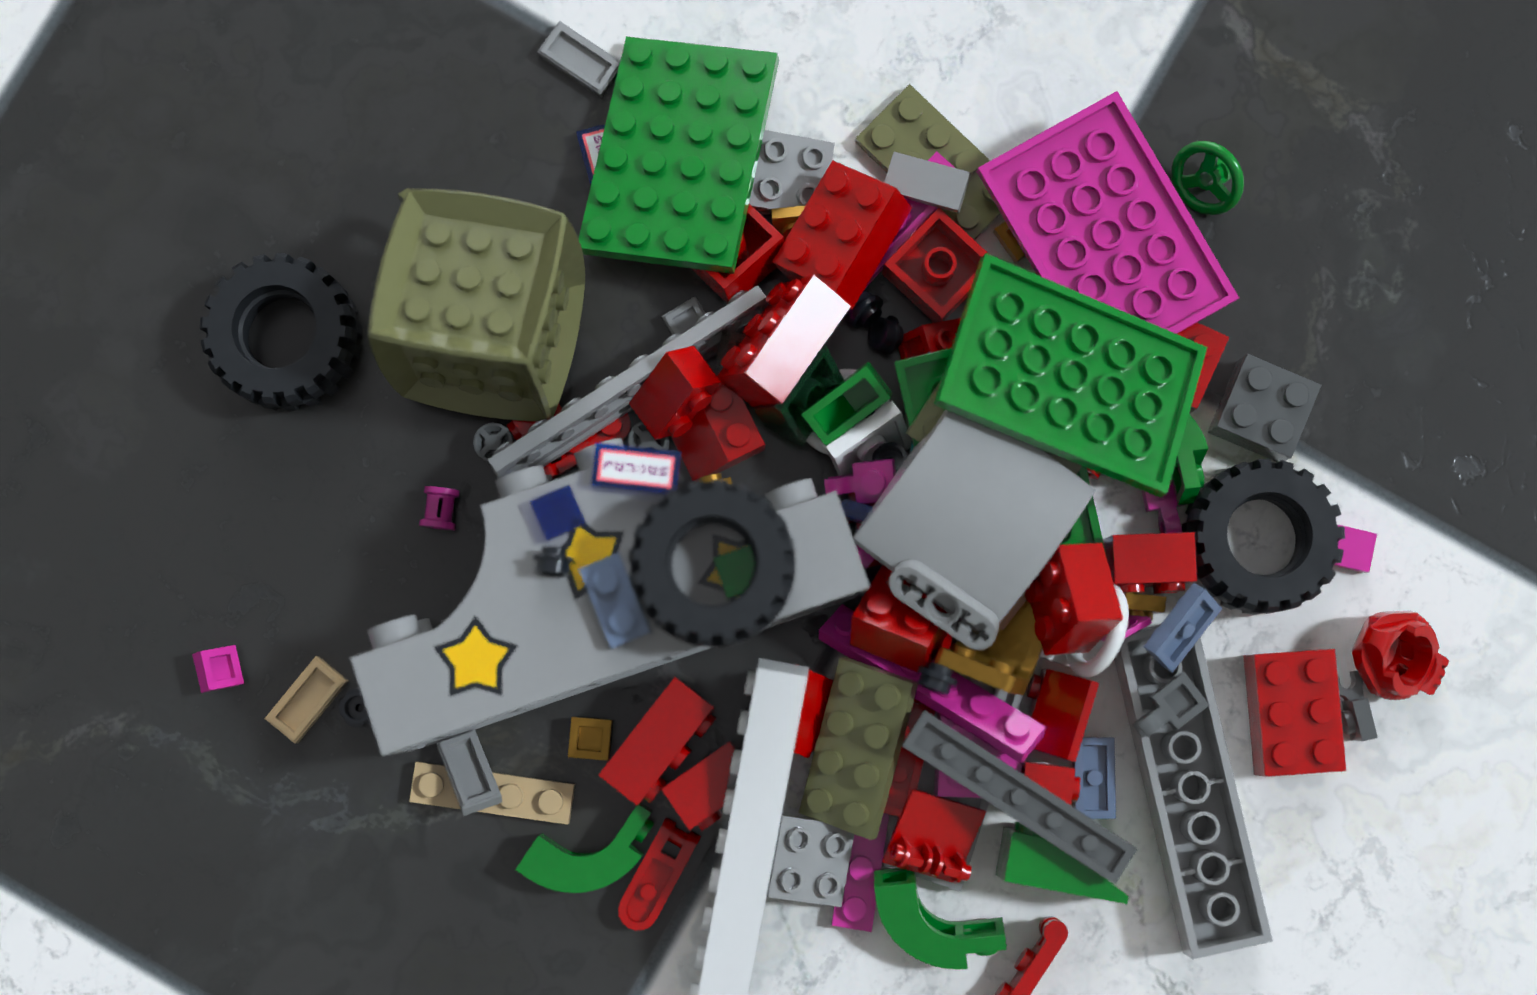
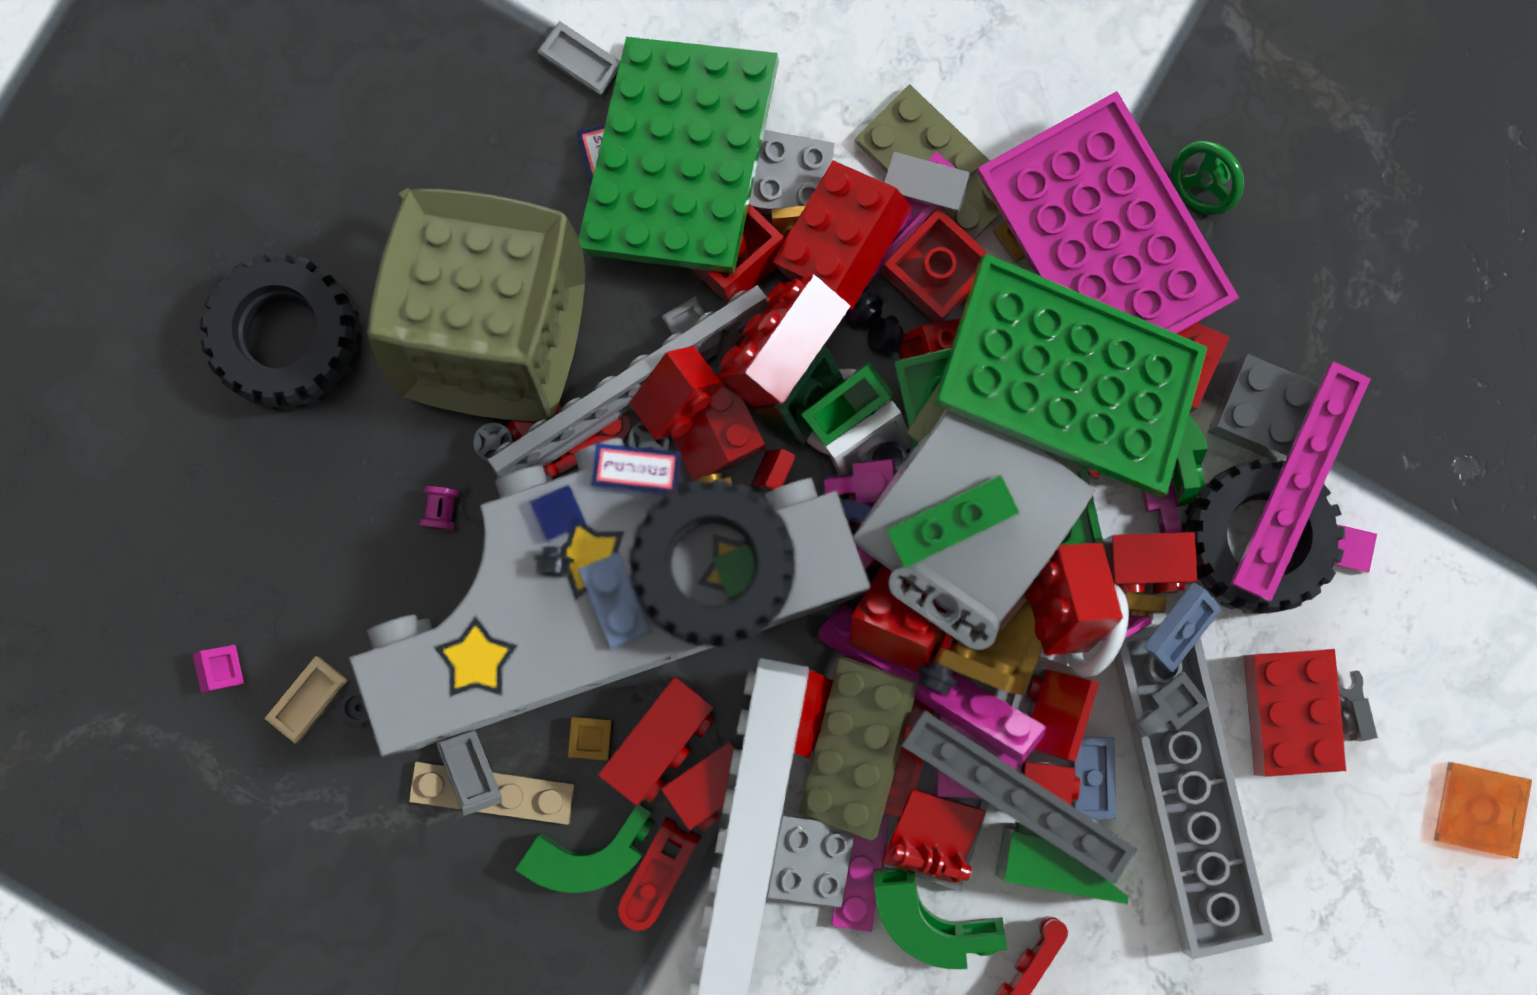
red helmet [1352,611,1449,701] -> none
none -> red tile [750,449,795,492]
none -> green plate [886,474,1020,568]
none -> dark pink plate [1230,361,1371,602]
none -> clear orange plate [1434,762,1532,859]

